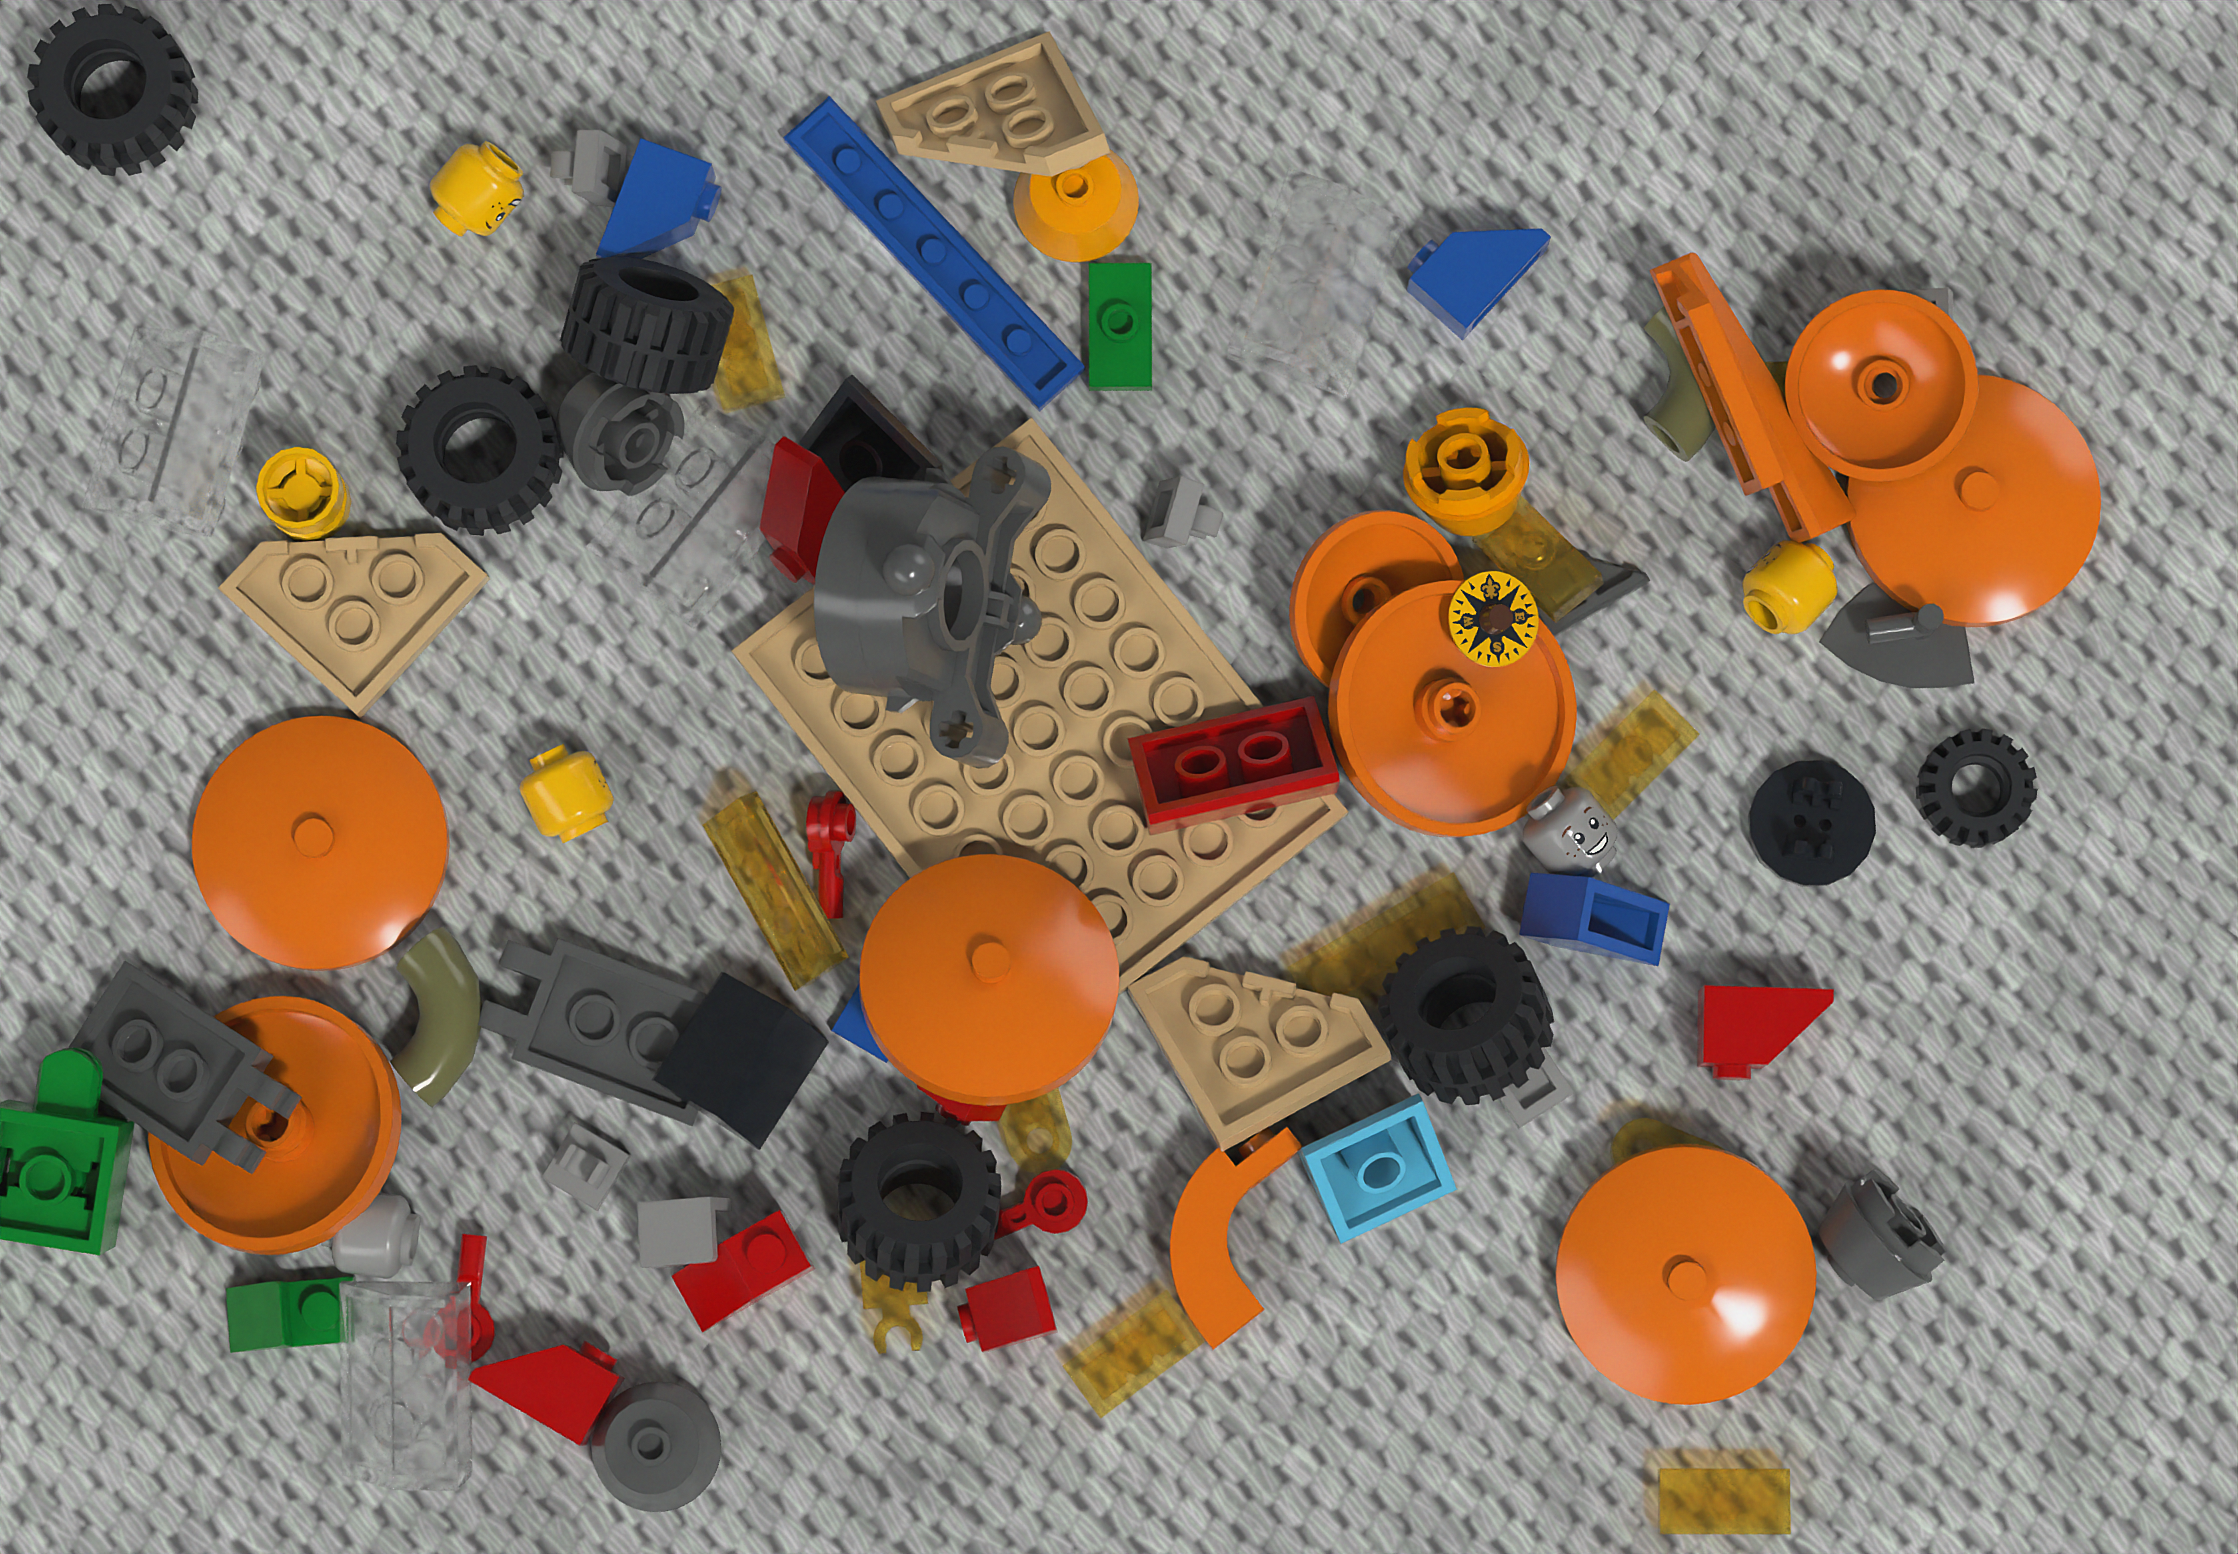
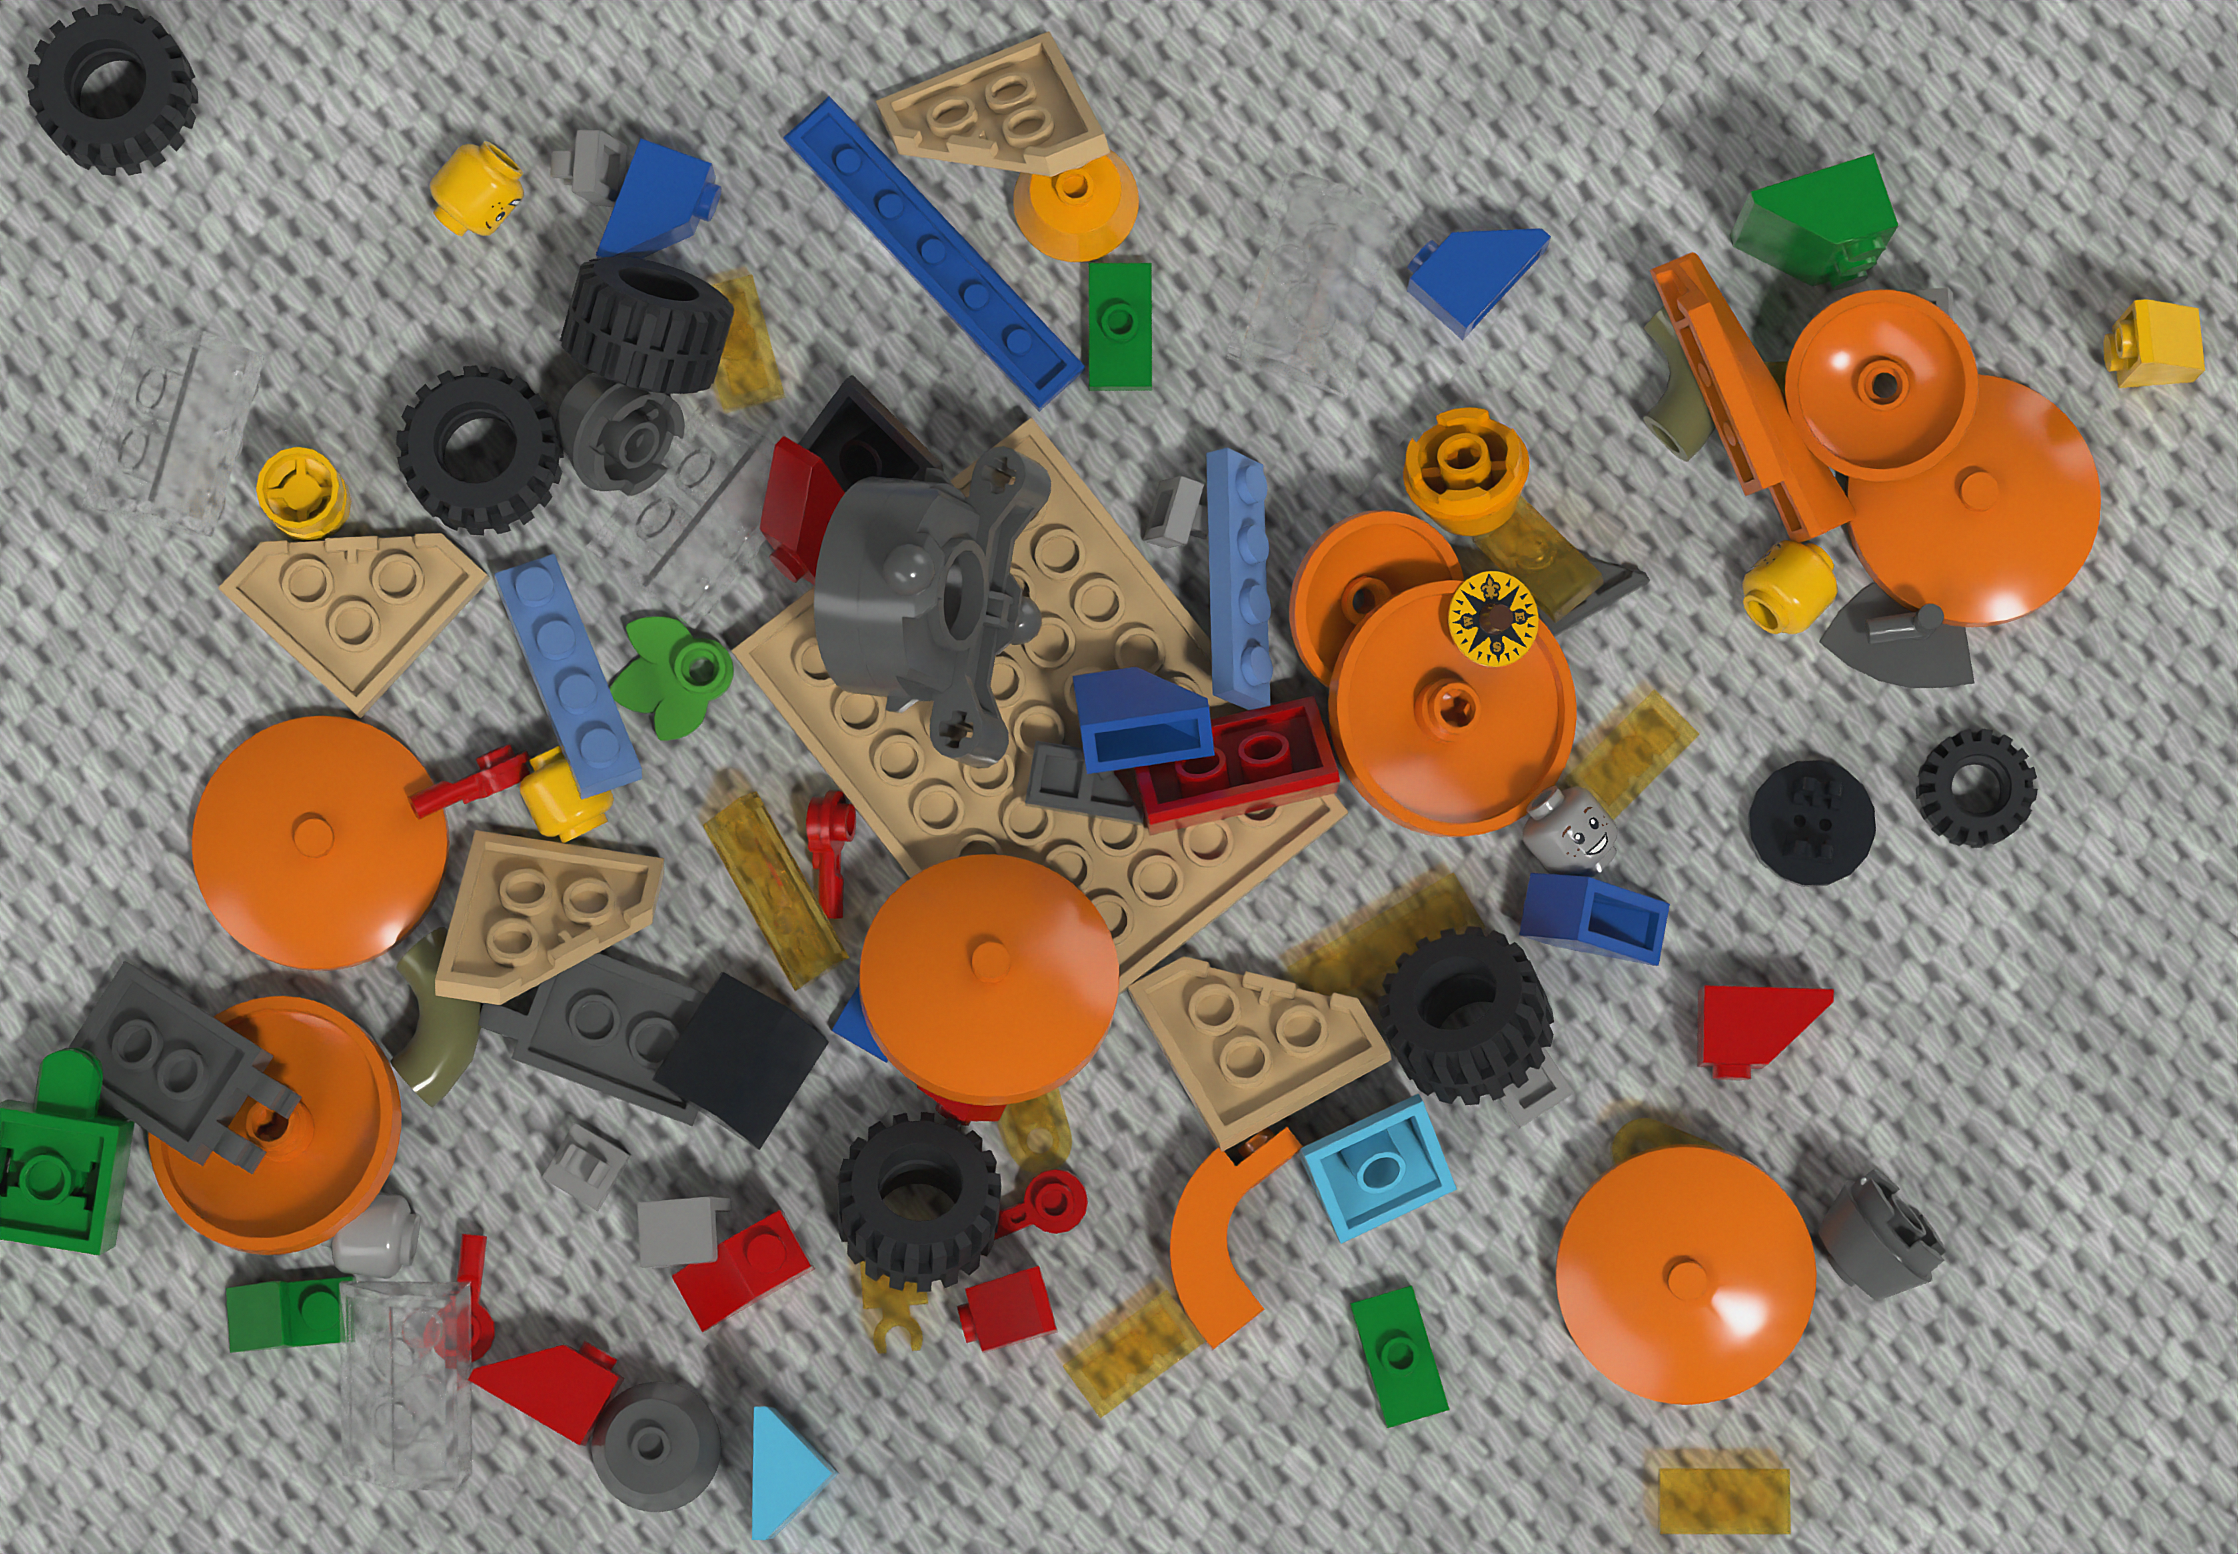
none -> red plate [408,743,531,820]
none -> tan plate [435,830,664,1005]
none -> medium blue plate [494,554,642,800]
none -> bright green plate [610,617,734,741]
none -> medium azure slope [752,1407,839,1540]
none -> dark grey tile [1025,741,1144,826]
none -> blue slope [1072,667,1215,774]
none -> medium blue plate [1206,448,1273,710]
none -> green plate [1350,1285,1450,1428]
none -> green slope [1729,153,1899,290]
none -> yellow slope [2103,299,2205,388]

